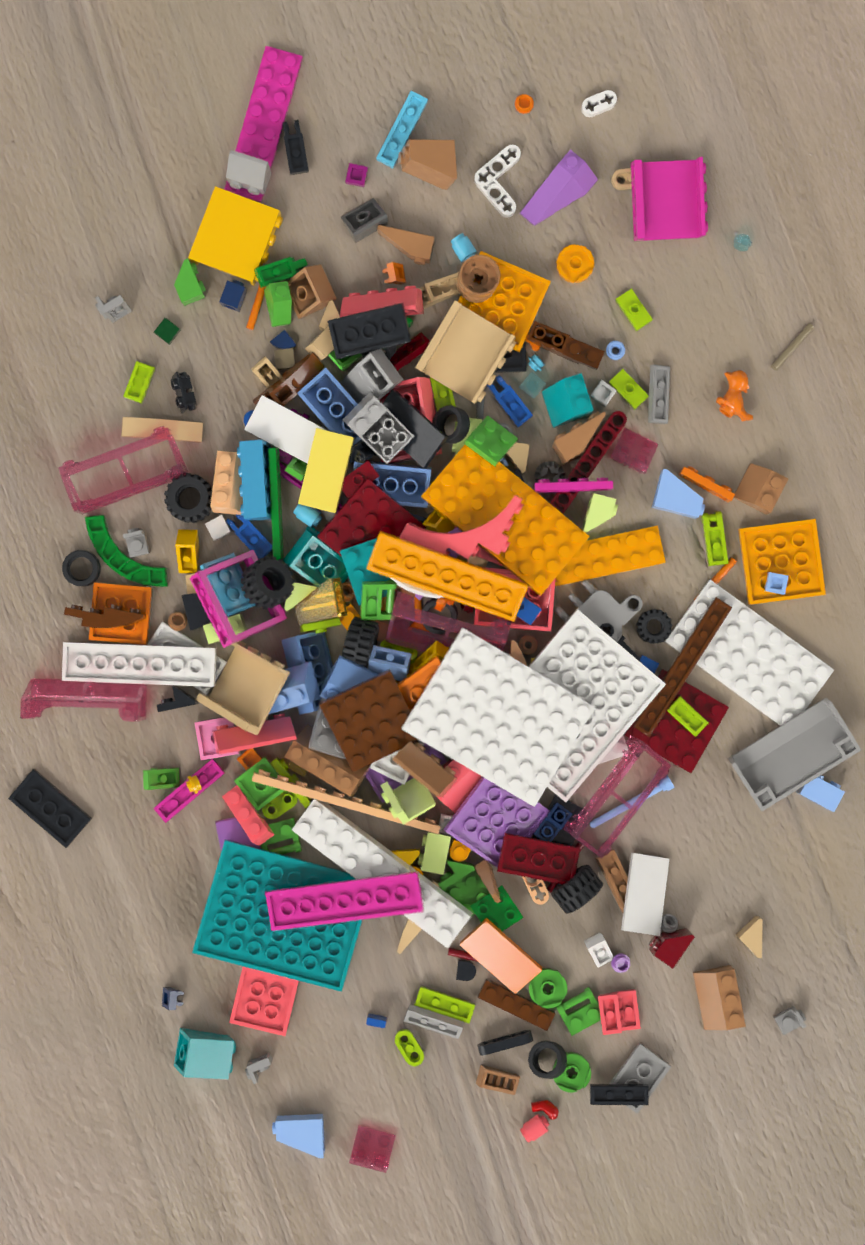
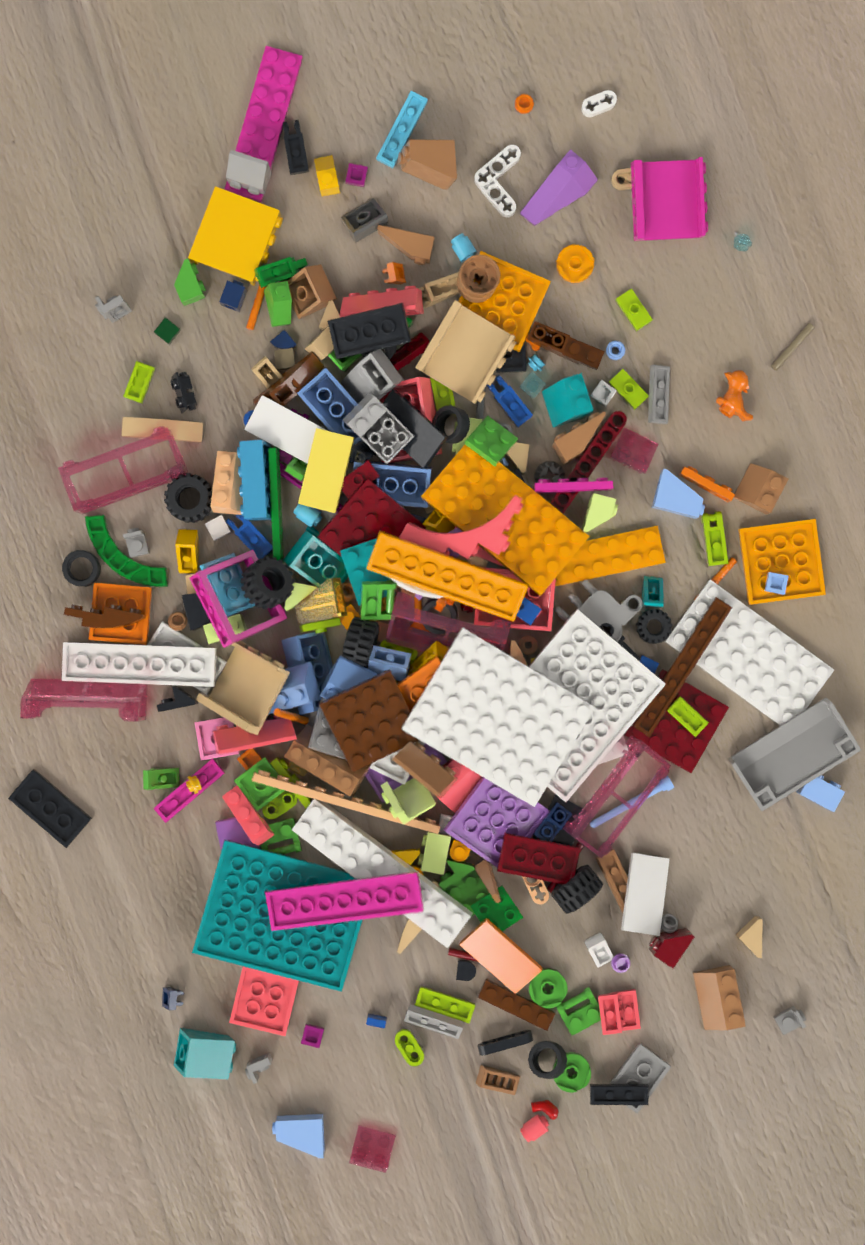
none -> orange bar [274,708,309,725]
none -> magenta plate [301,1023,324,1048]
none -> yellow slope [314,155,340,197]
none -> teal slope [641,576,664,608]

